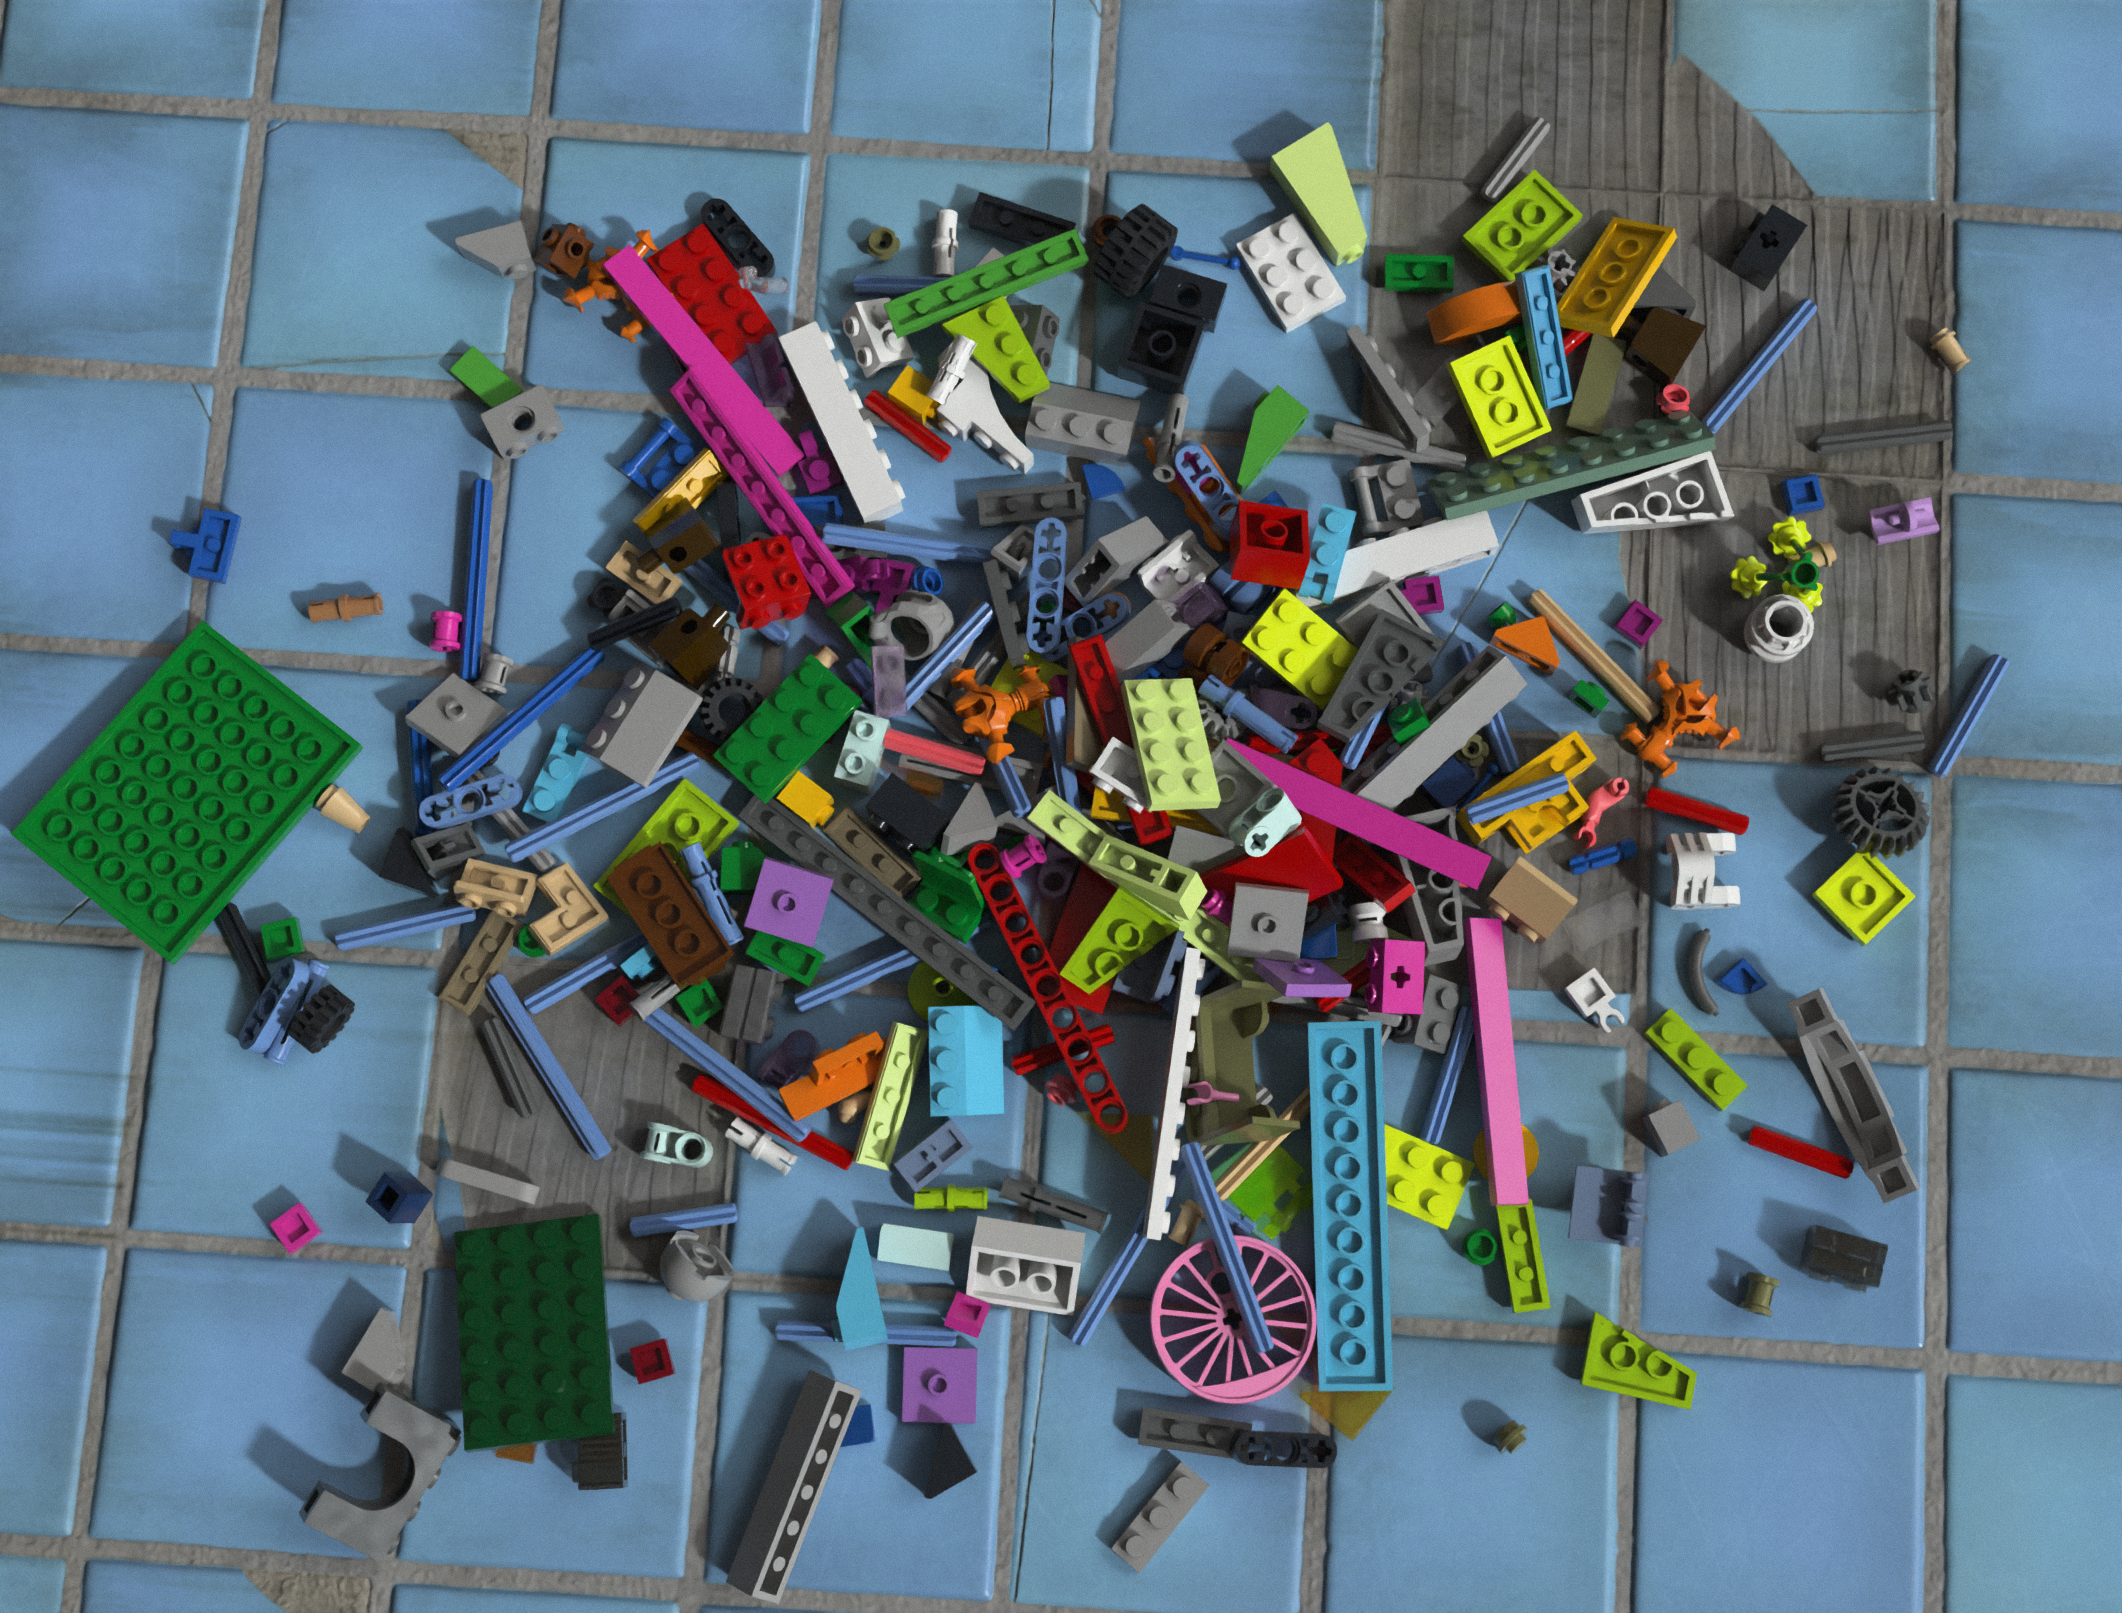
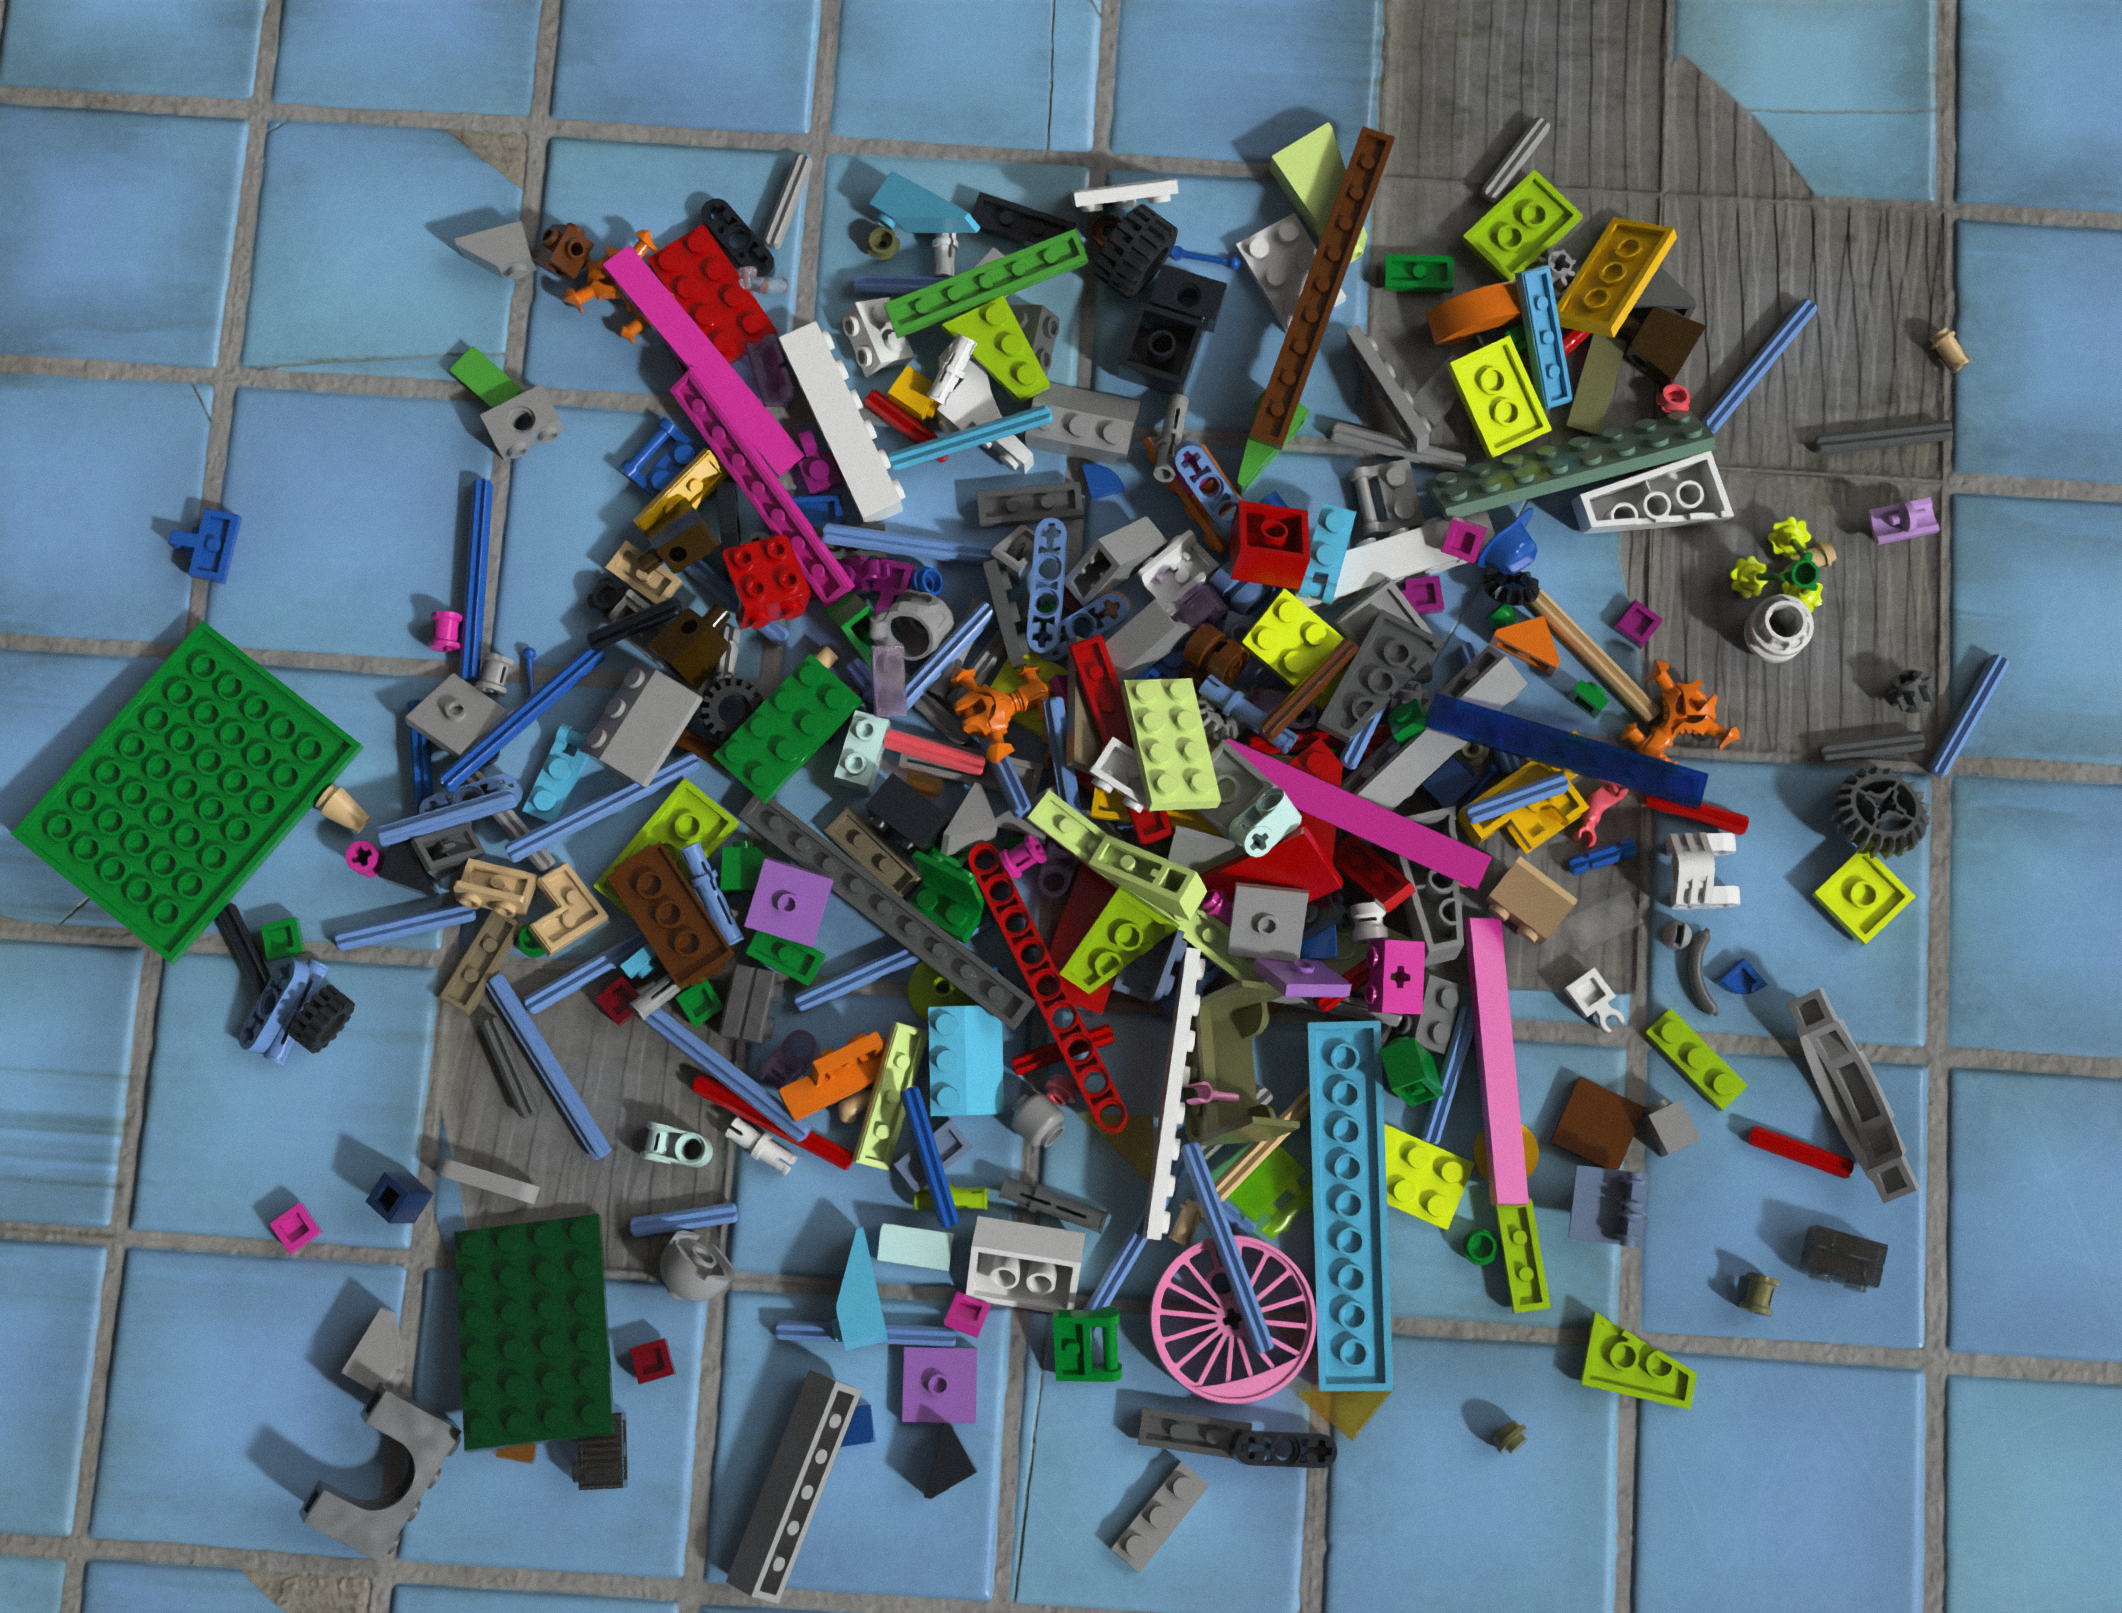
medium nougat pin [308,592,384,623] -> none
yellow brick [777,770,835,829] -> none
black brick [1729,204,1807,291] -> none
blue tile [1781,474,1825,516] -> none
none -> dark pink bush [345,840,385,878]
none -> medium blue axle [376,788,517,847]
none -> blue hinge [522,647,536,698]
none -> light grey axle [762,154,813,250]
none -> medium azure slope [869,170,981,233]
none -> medium azure axle [889,405,1053,470]
none -> blue axle [900,1086,959,1228]
none -> light grey head [1011,1093,1065,1148]
none -> green plate [1052,1306,1123,1382]
none -> white plate [1070,177,1178,213]
none -> reddish brown plate [1249,126,1395,451]
none -> reddish brown axle [1258,638,1359,742]
none -> green brick [1379,1037,1444,1107]
none -> clear blue plate [1424,693,1709,809]
none -> dark pink plate [1441,516,1488,563]
none -> blue piece [1477,508,1537,575]
none -> black gear [1483,569,1540,606]
none -> reddish brown tile [1549,1077,1646,1170]
none -> light grey hinge [1661,921,1692,950]

